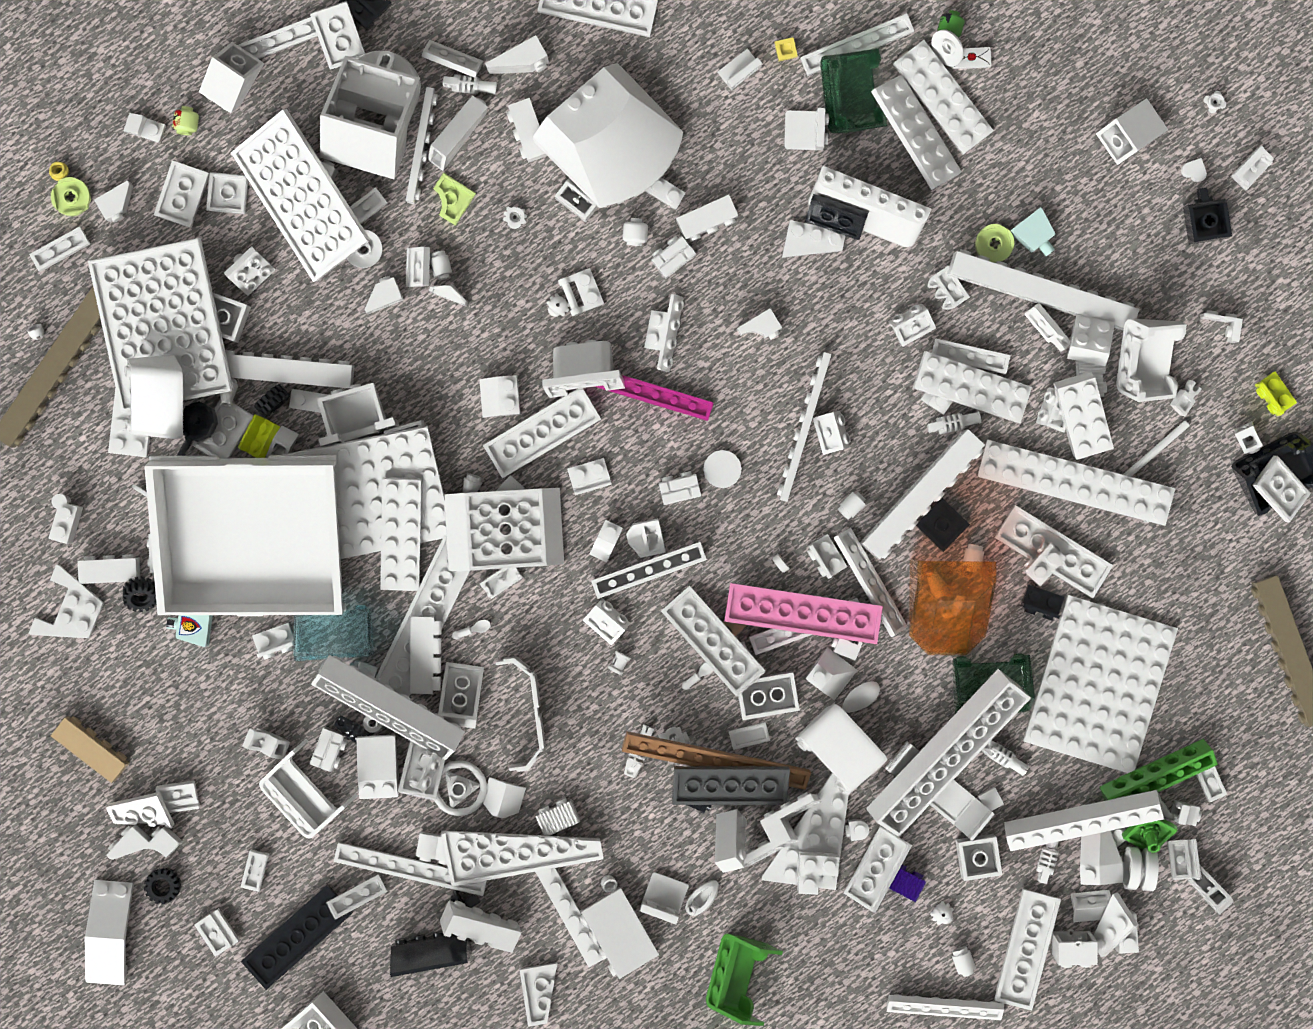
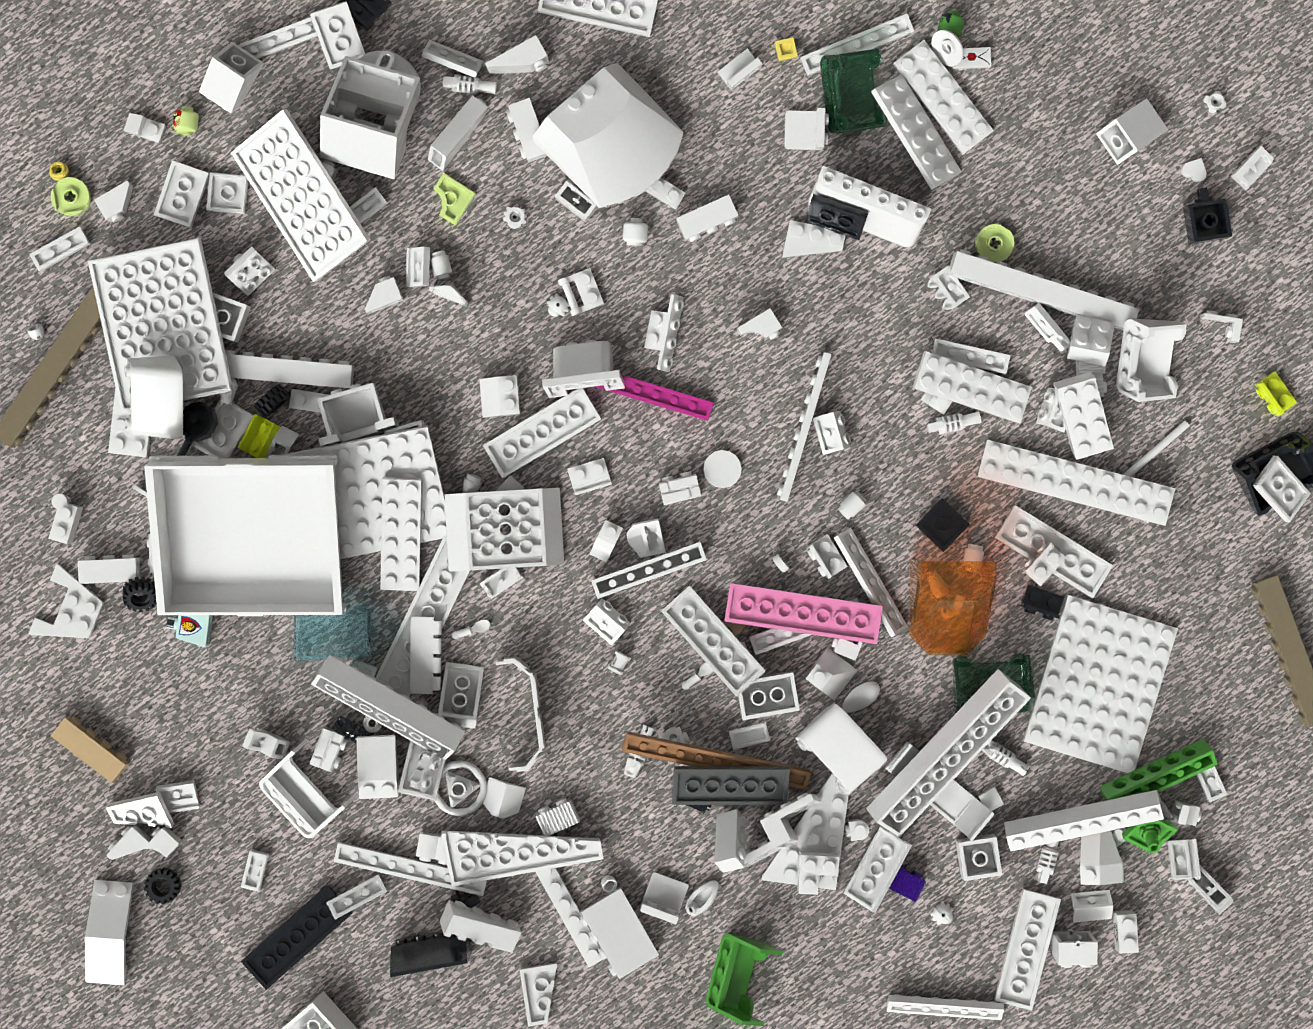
white plate [194,908,240,957] -> none
white bracket [252,623,297,660] -> none
white dish [347,230,382,268] -> none
white plate [406,87,438,204] -> none
white brick [651,236,696,279] -> none
white brick [860,429,985,559] -> none
white bracket [889,304,936,347] -> none
white brick [952,946,976,977] -> none
light aqua torso [1010,207,1055,256] -> none
white wing [1093,893,1139,957] -> none
white wheel [1123,847,1159,891] -> none
white plate [1170,380,1201,416] -> none
white brick [1234,421,1263,454] -> none

